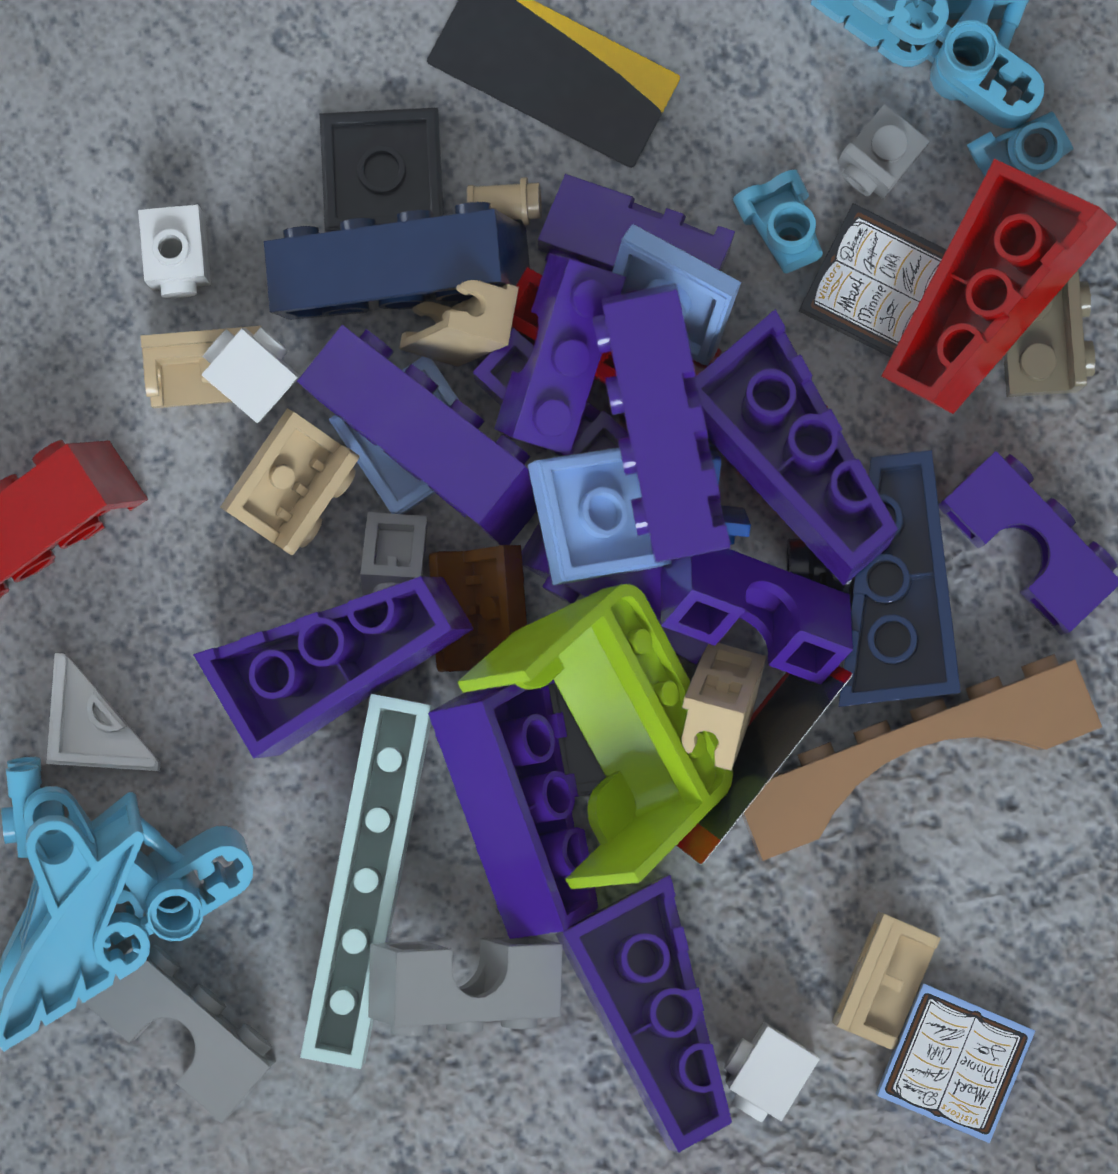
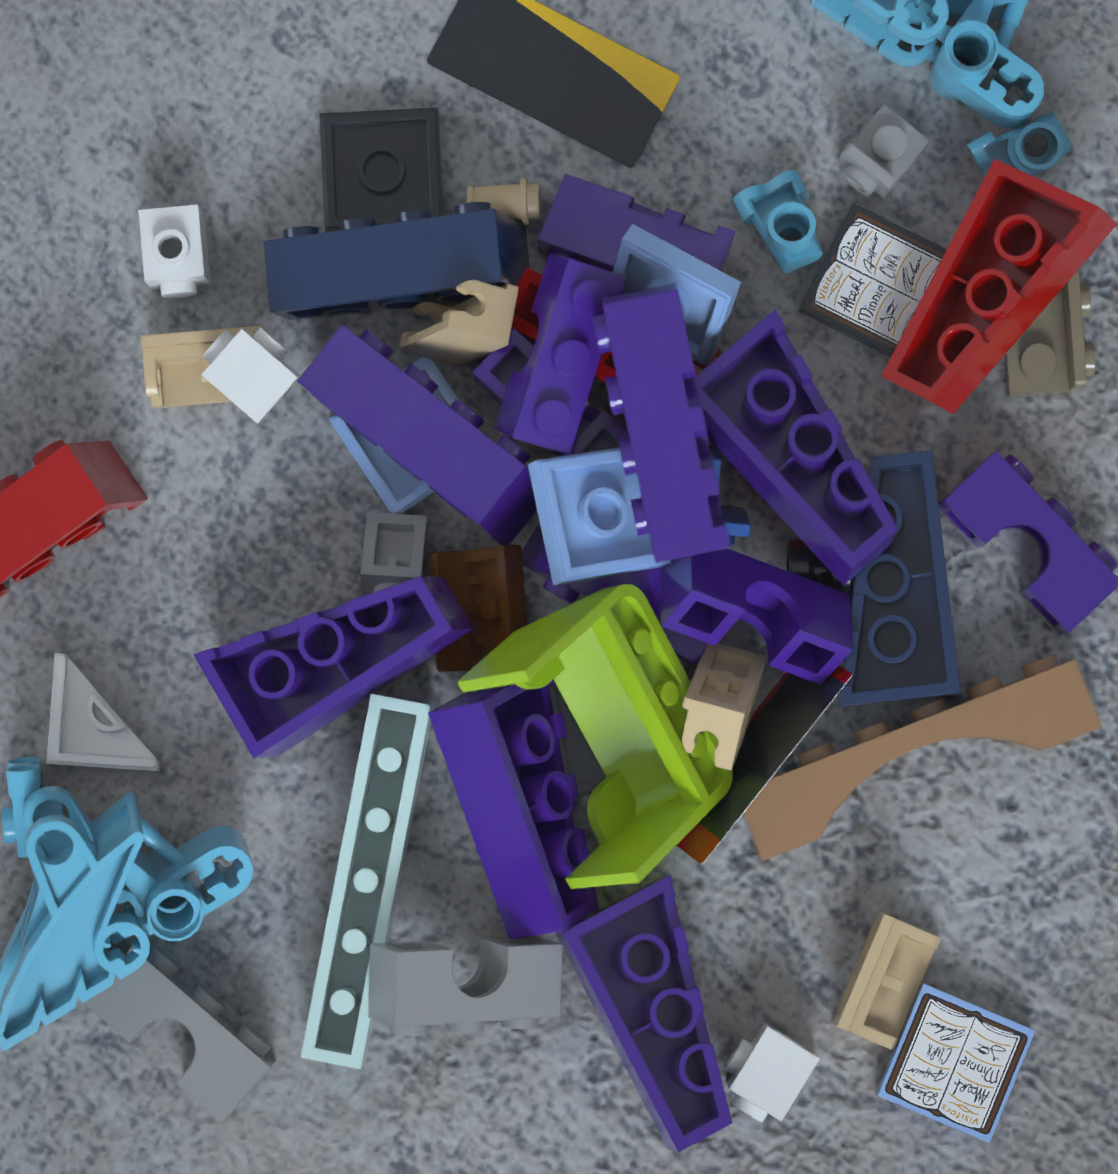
tan bracket [220,408,359,555] -> none

